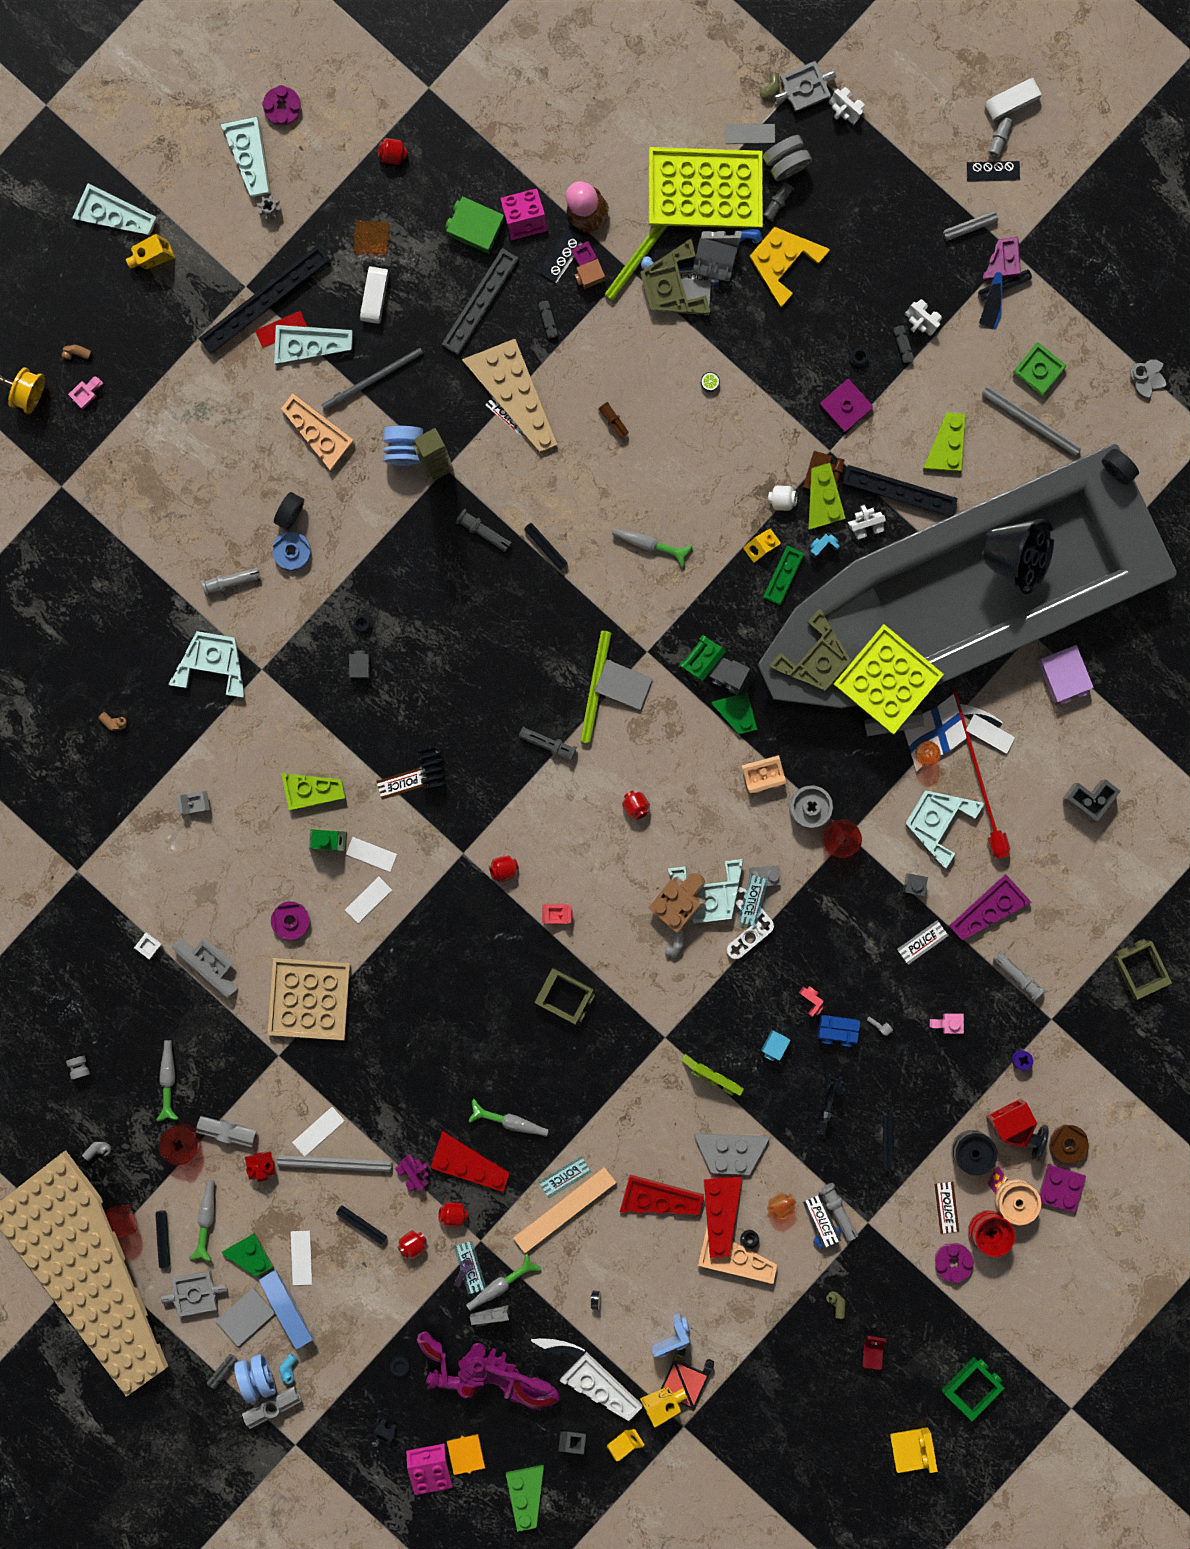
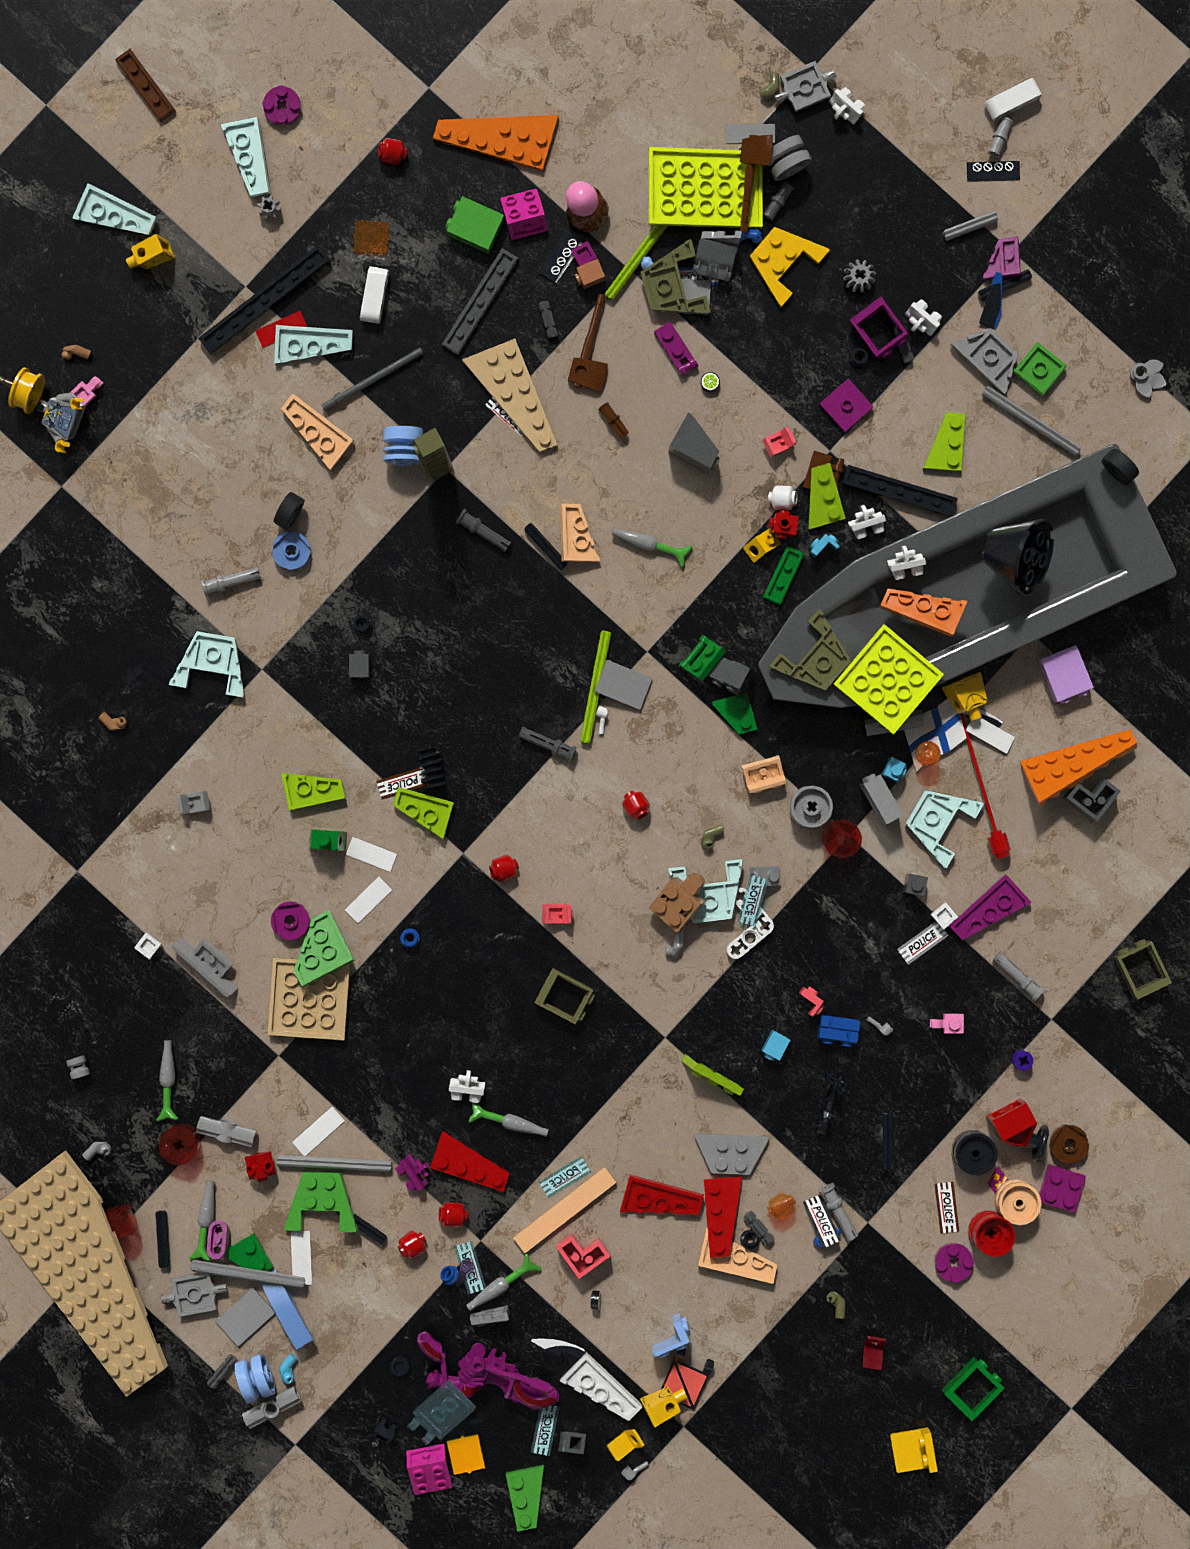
none -> torso [36,393,86,453]
none -> reddish brown tile [115,49,176,122]
none -> light grey axle [191,1260,306,1289]
none -> magenta plate [207,1220,229,1260]
none -> bright green wing [284,1172,358,1232]
none -> bright green plate [294,910,355,988]
none -> lime wing [393,787,454,839]
none -> blue plate [400,928,420,948]
none -> clear light blue tile [408,1379,476,1445]
none -> orange wing [433,115,559,171]
none -> blue plate [440,1266,459,1285]
none -> white hips [449,1070,485,1103]
none -> clear light blue sticker [531,1405,559,1456]
none -> coral brick [556,1233,610,1279]
none -> light nougat wing [560,504,600,562]
none -> reddish brown piece [568,294,608,393]
none -> white hand [596,706,608,734]
none -> light grey hand [621,1461,649,1480]
none -> magenta plate [654,321,699,377]
none -> dark grey slope [668,412,720,474]
none -> olive arm [701,824,724,849]
none -> reddish brown piece [740,134,773,233]
none -> dark grey axle [744,1211,774,1245]
none -> coral bracket [762,427,796,457]
none -> red brick [769,511,799,540]
none -> light grey gear [843,260,876,293]
none -> magenta window [850,297,910,359]
none -> light grey window [860,774,903,825]
none -> orange wing [880,588,968,637]
none -> medium azure brick [881,757,907,783]
none -> white hips [887,546,926,580]
none -> white plate [930,902,958,929]
none -> yellow torso [942,672,987,721]
none -> light grey wing [950,328,1018,395]
none -> orange wing [1020,729,1137,807]

